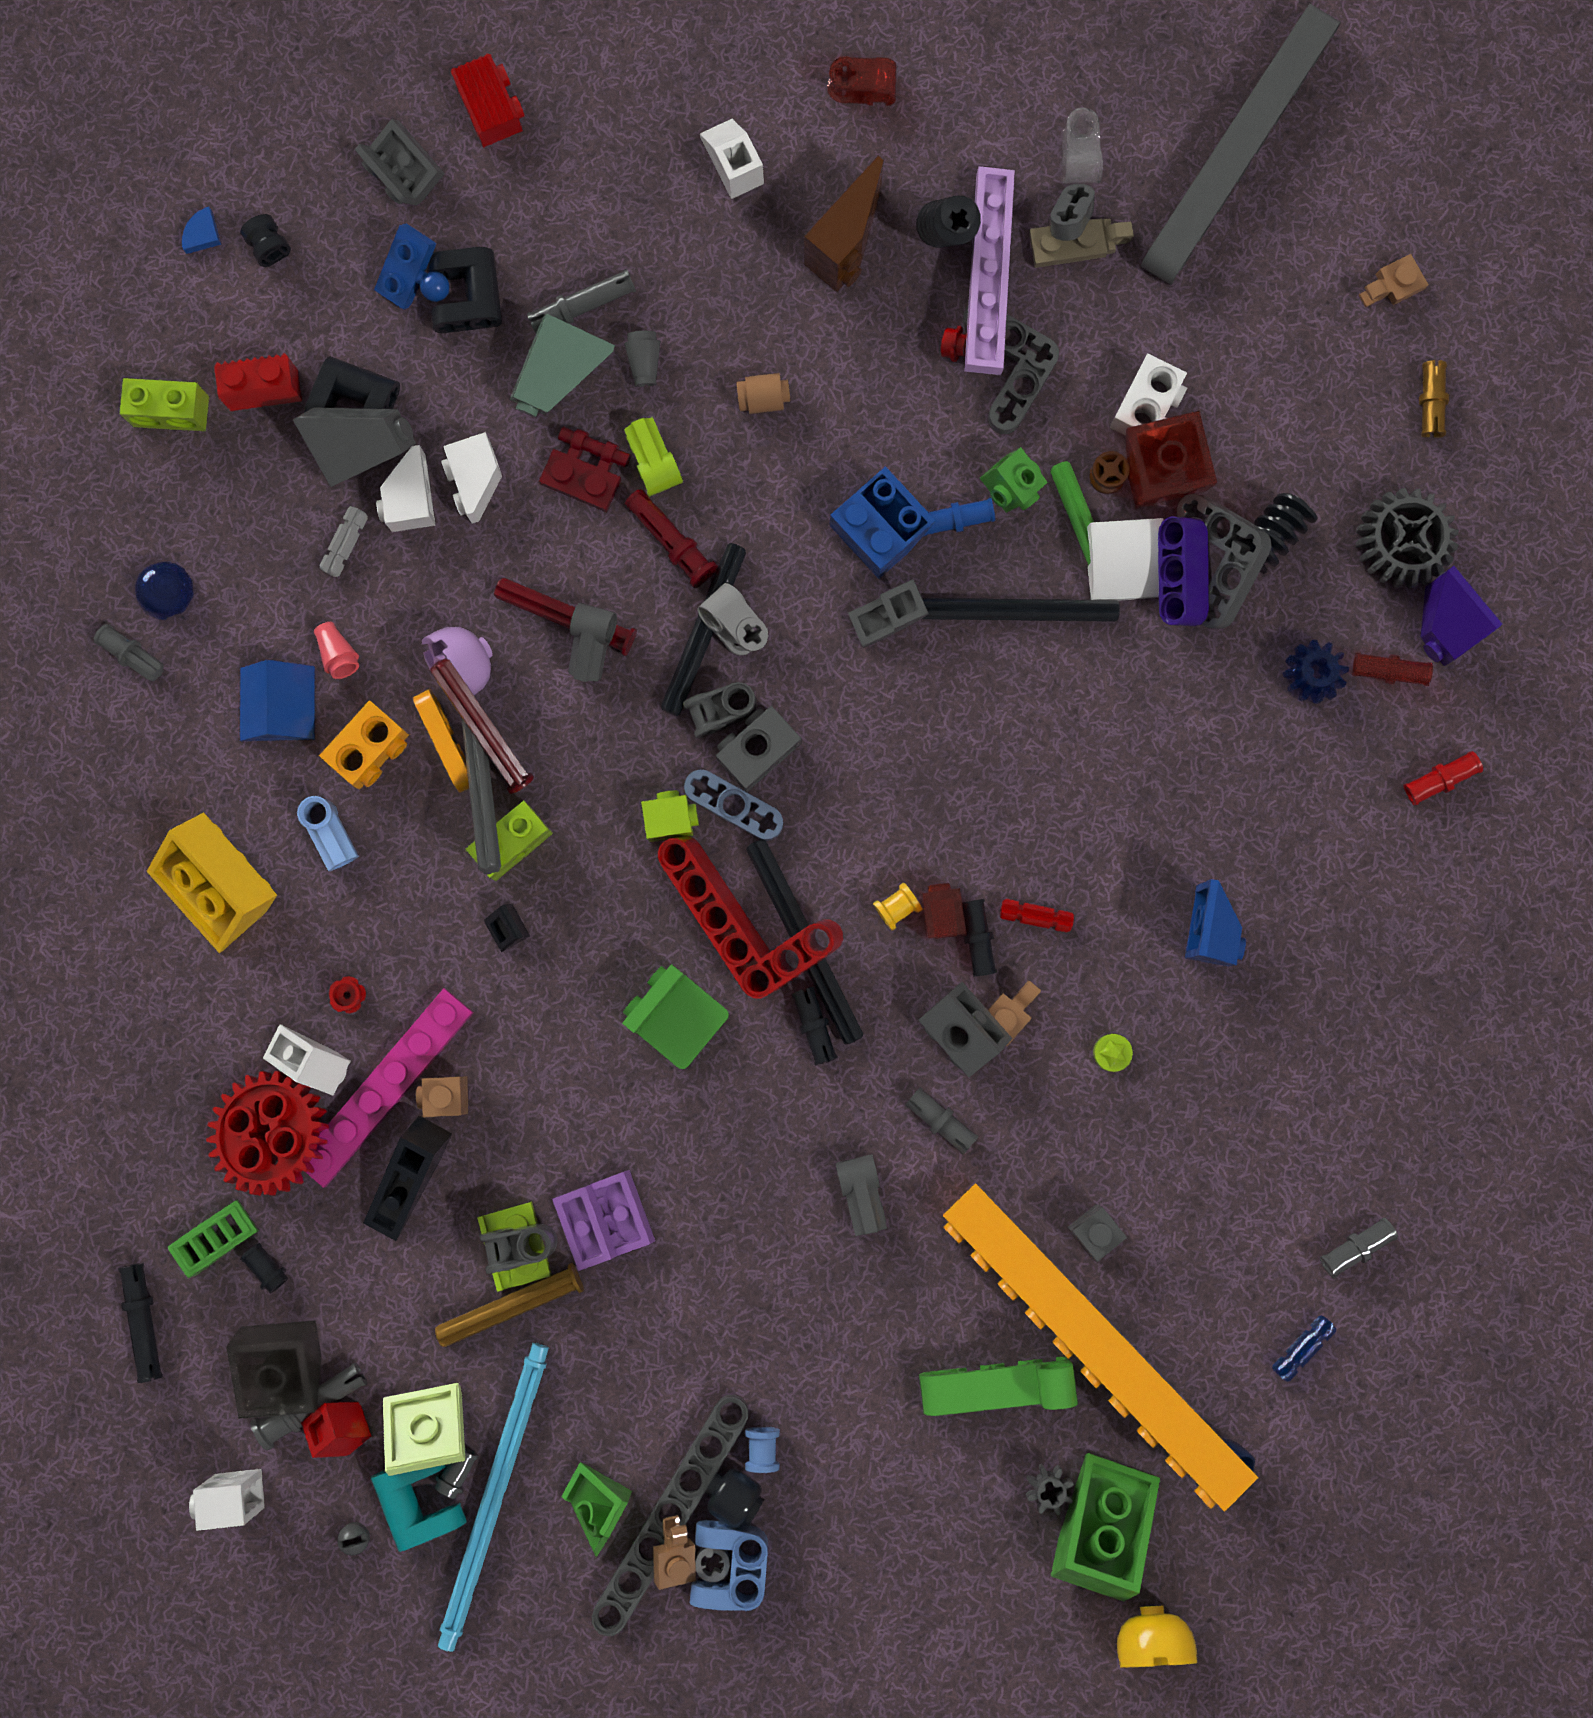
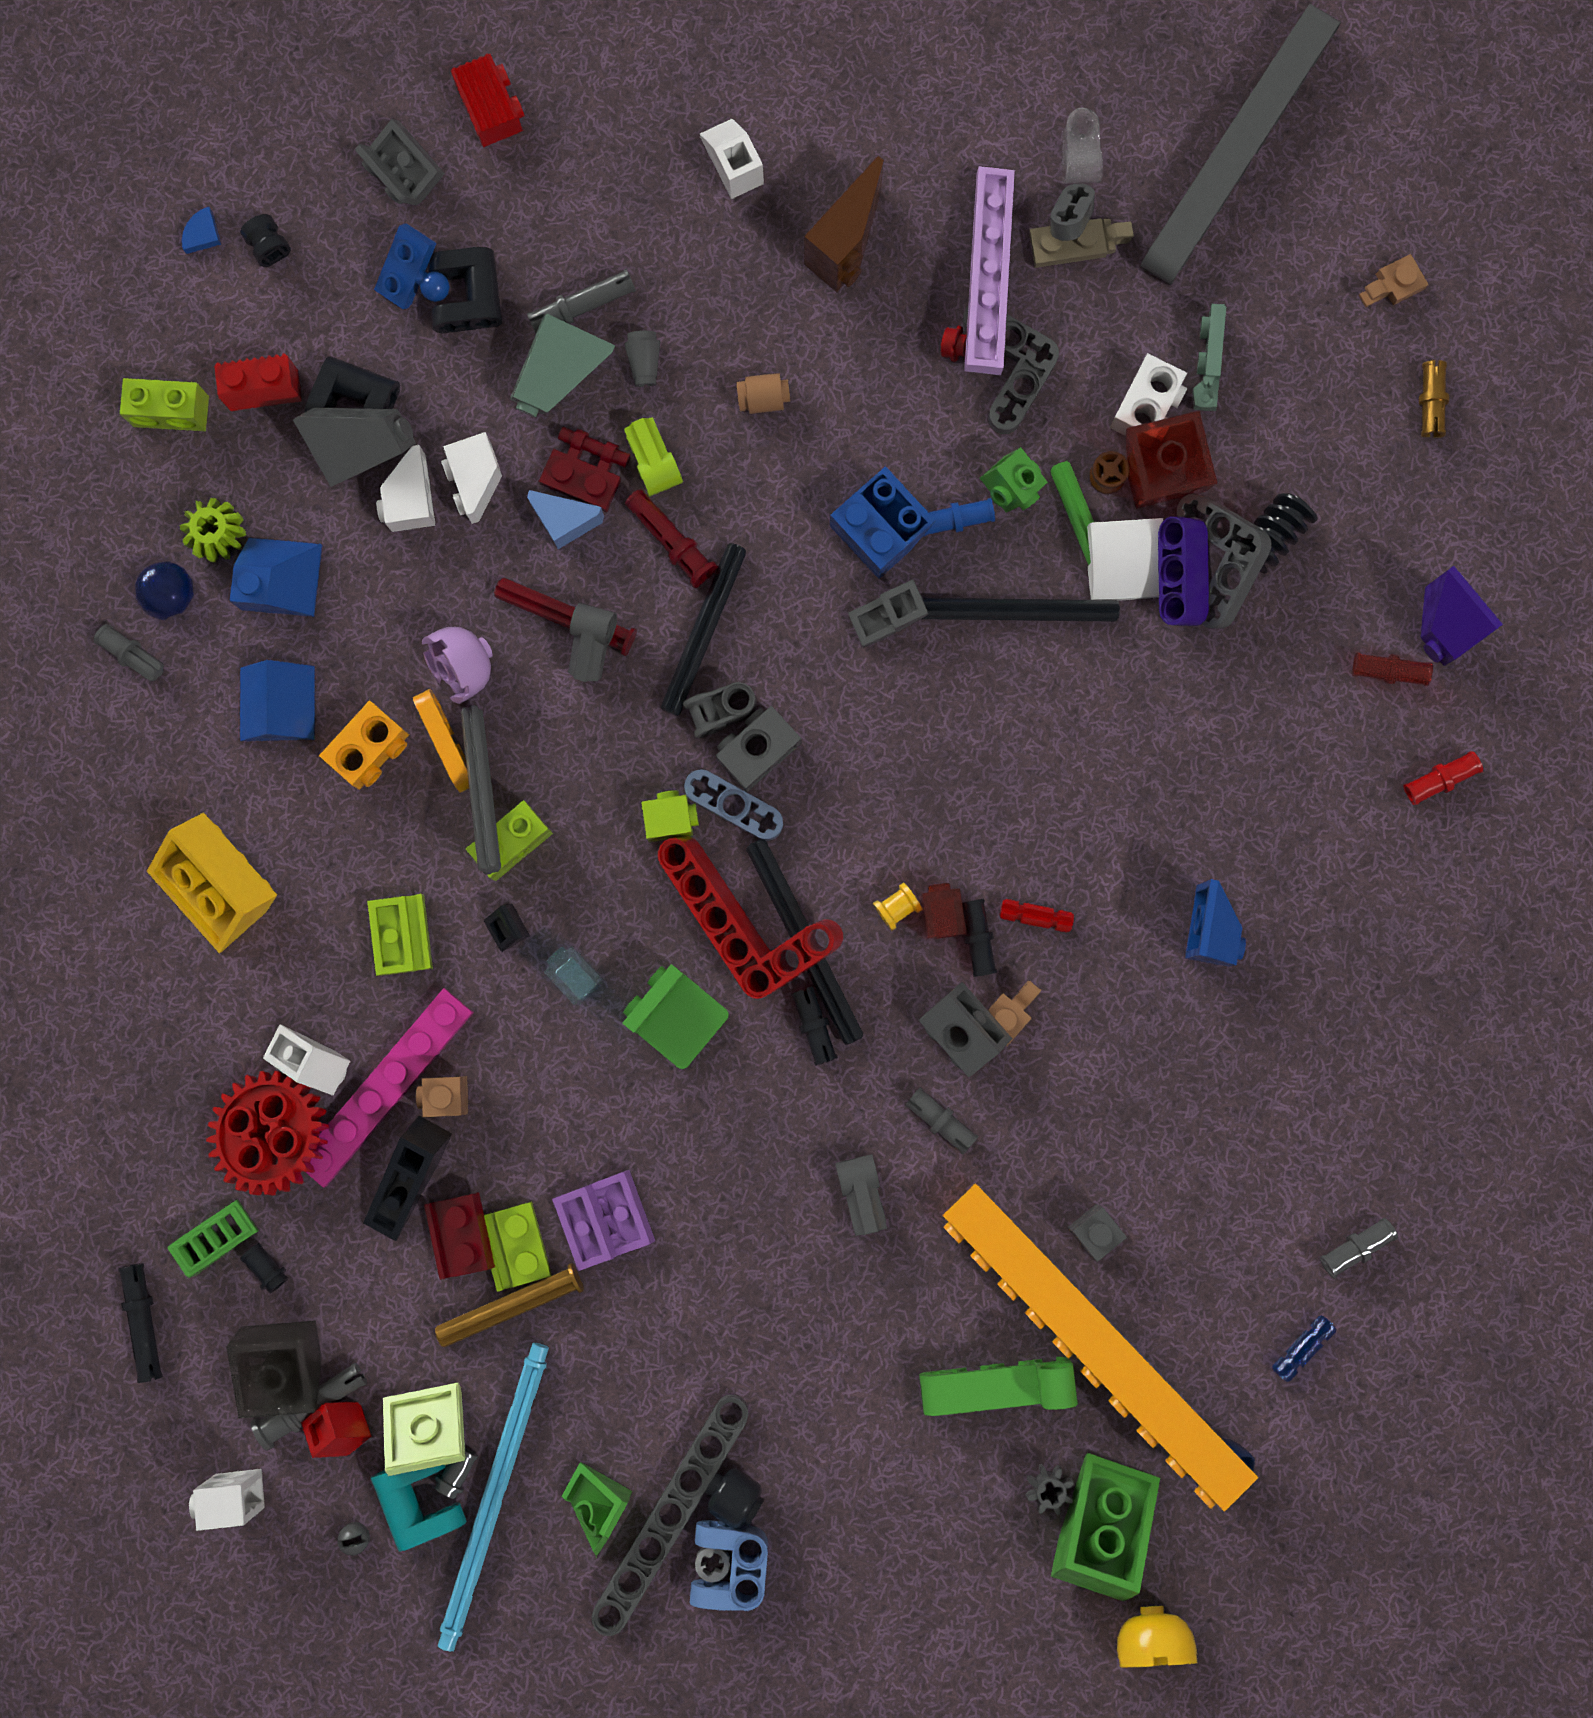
light blue piece [297,796,359,871] -> none
coral cone [314,622,359,679] -> none
light grey axle [320,506,368,577] -> none
red plate [329,976,366,1014] -> none
dark red axle [430,658,534,794] -> none
dark grey piece [479,1224,558,1274] -> none
medium nougat plate [653,1515,696,1590] -> none
light grey piece [697,583,768,656] -> none
medium blue bush [745,1427,780,1473] -> none
clear red piece [827,56,897,106] -> none
black piece [916,195,981,248] -> none
lime tile [1093,1034,1133,1072] -> none
clear blue gear [1283,640,1349,704] -> none
dark grey gear [1355,488,1459,589] -> none
none -> lime gear [179,498,246,563]
none -> blue slope [230,538,322,617]
none -> lime plate [367,894,433,976]
none -> dark red plate [424,1192,495,1280]
none -> medium blue slope [527,490,604,549]
none -> clear light blue brick [544,946,606,1006]
none -> sand green hinge [1192,304,1226,411]

